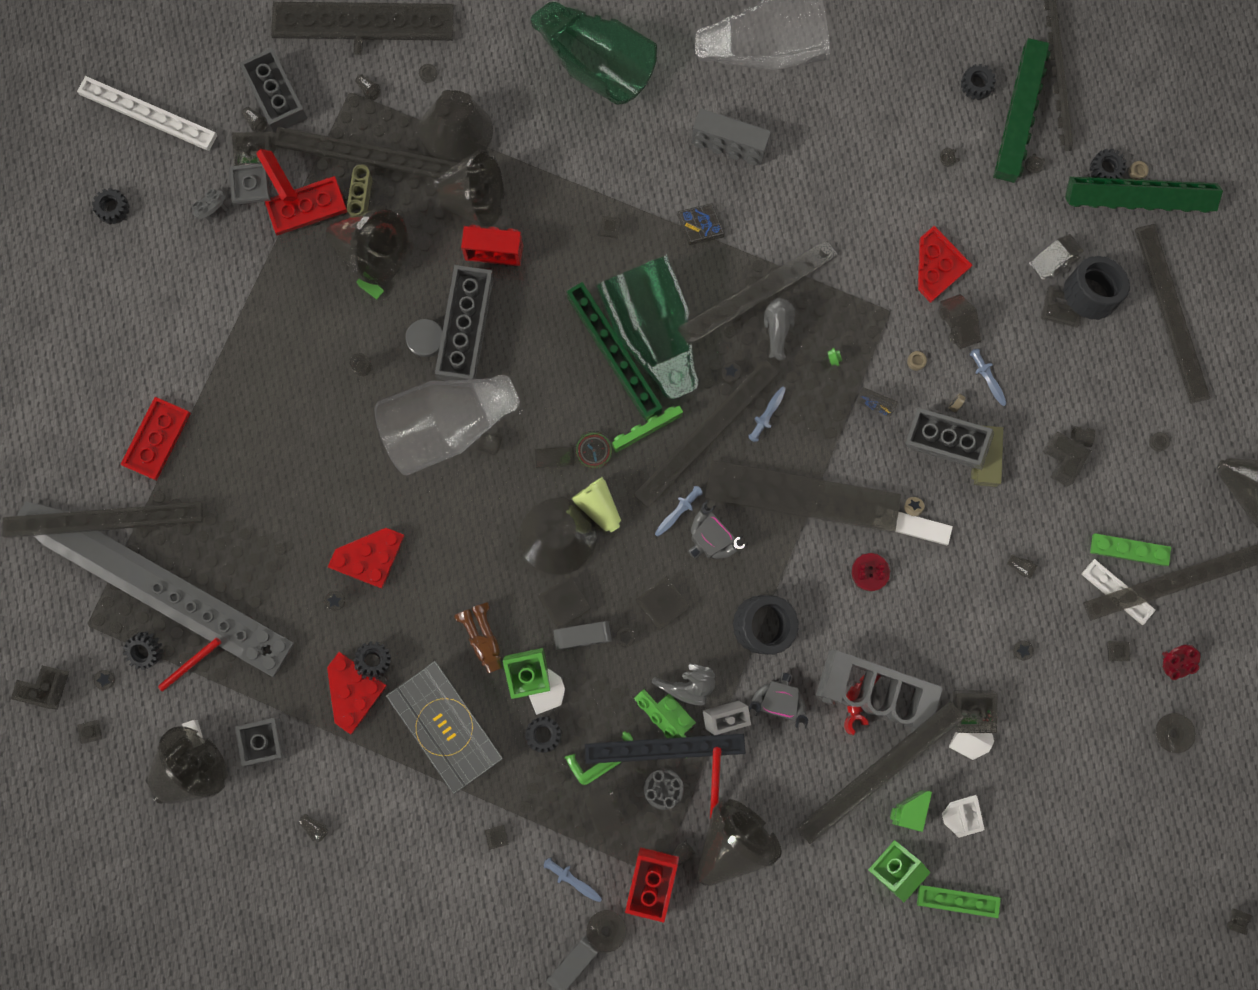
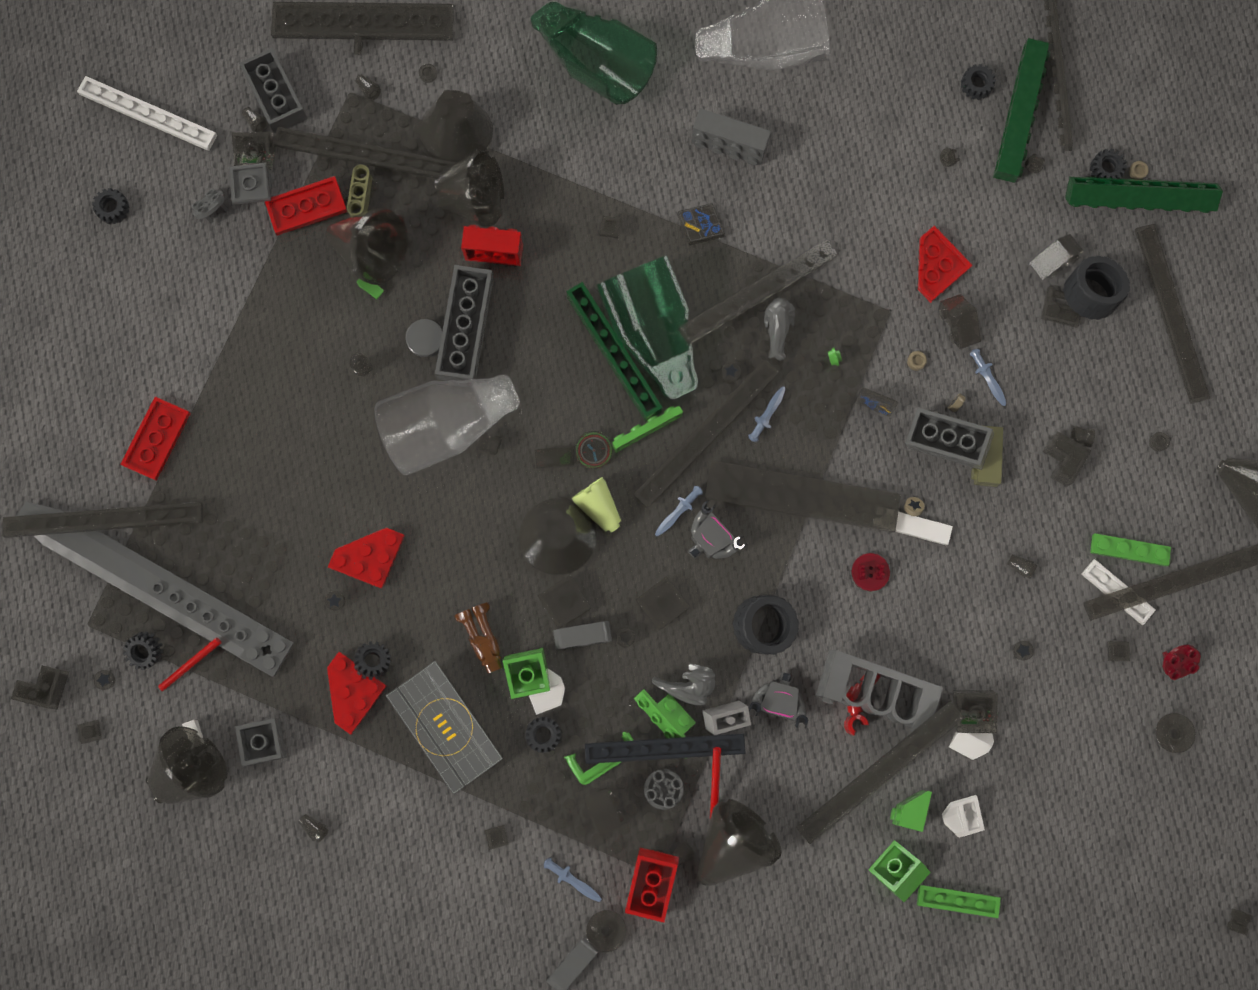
red tile [256,149,298,201] -> none

